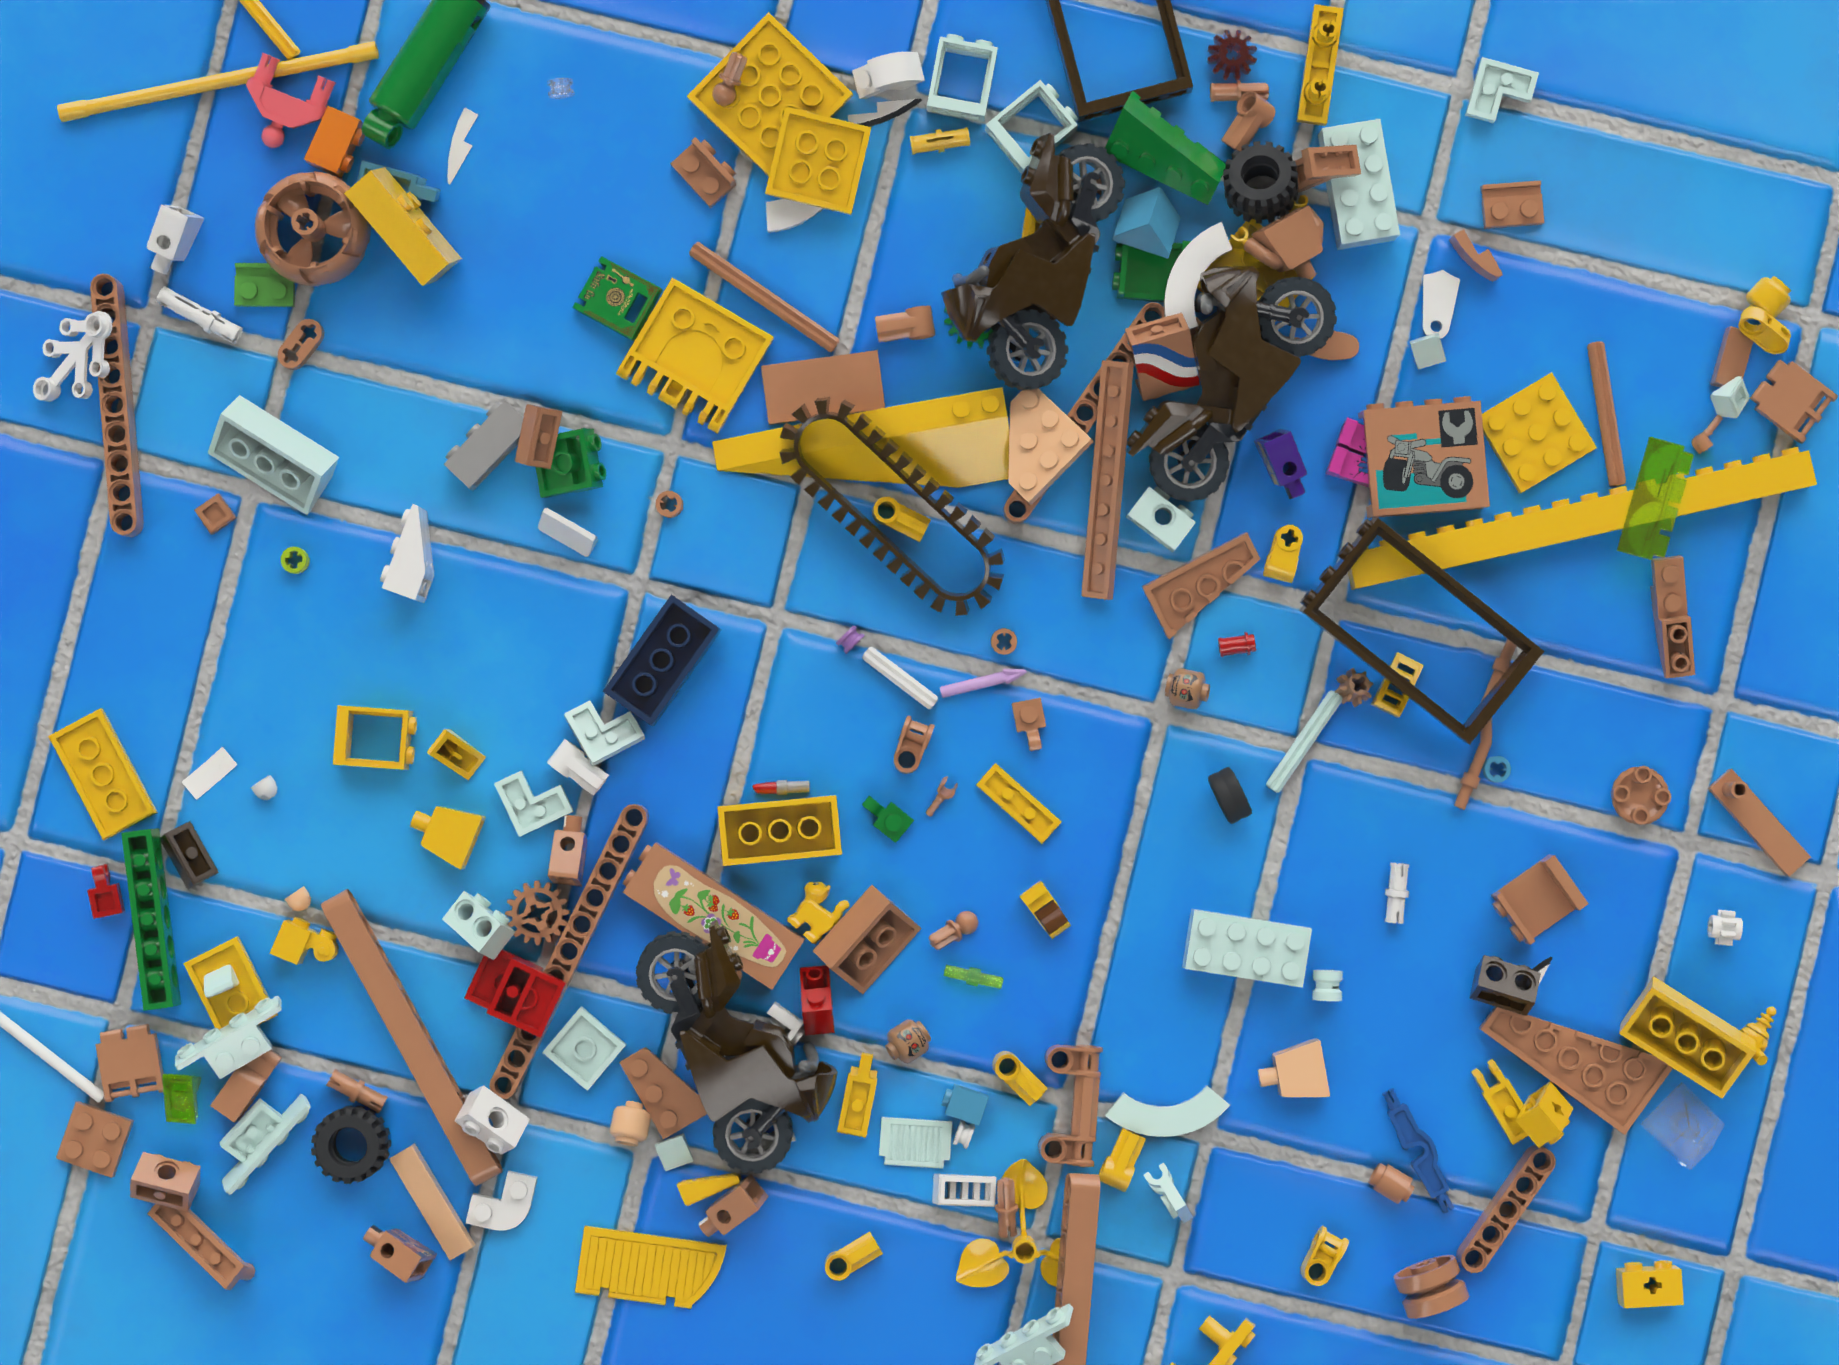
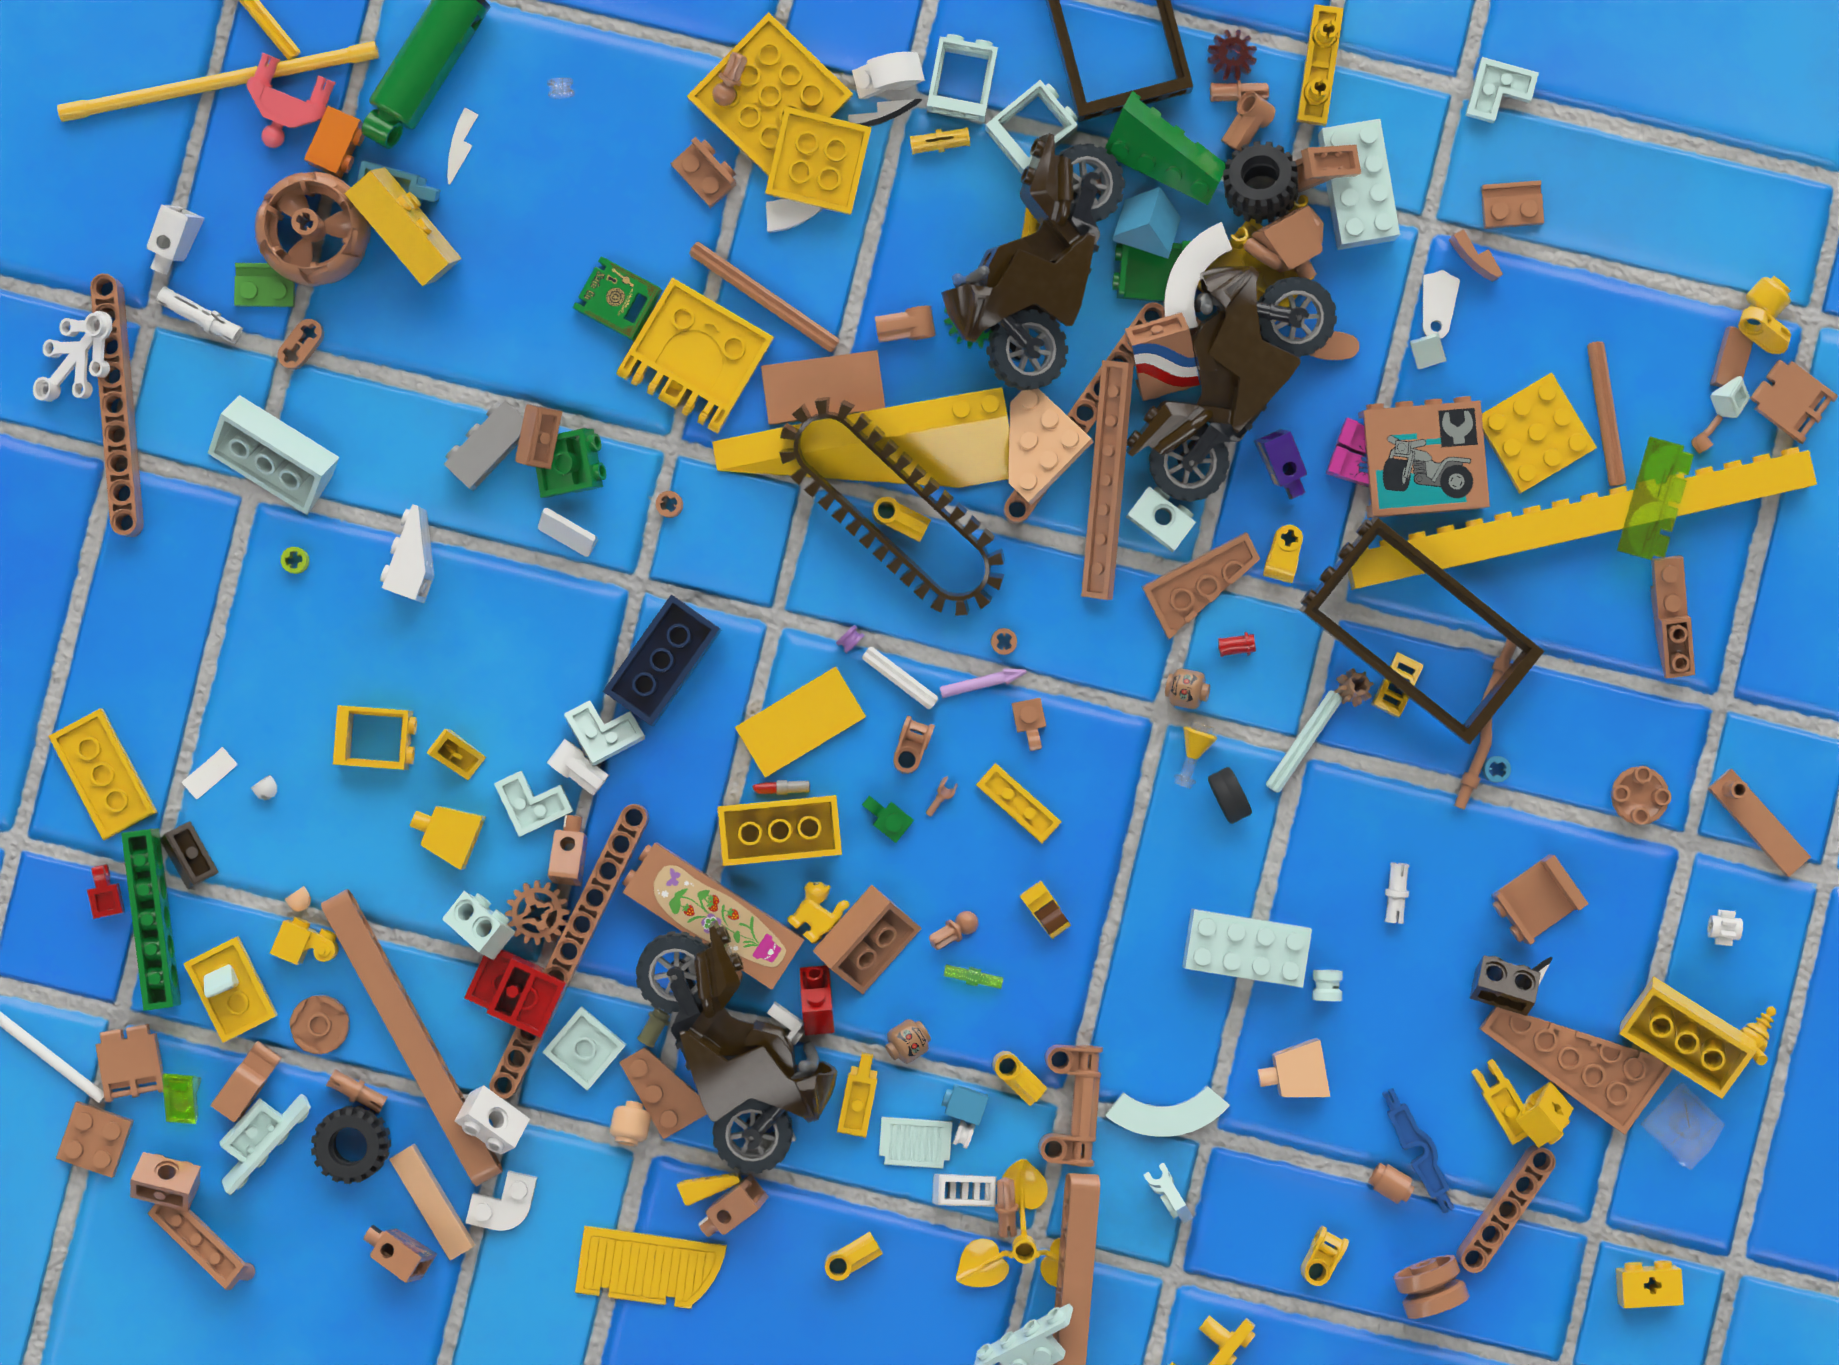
light aqua bracket [175,996,282,1079] -> none
nougat tile [194,493,237,535] -> none
light aqua slope [655,1133,693,1171] -> none
yellow piece [1098,1128,1146,1192] -> none
none -> nougat tile [290,995,350,1054]
none -> olive pin [637,1008,670,1048]
none -> yellow tile [735,666,866,778]
none -> piece [1173,720,1217,789]

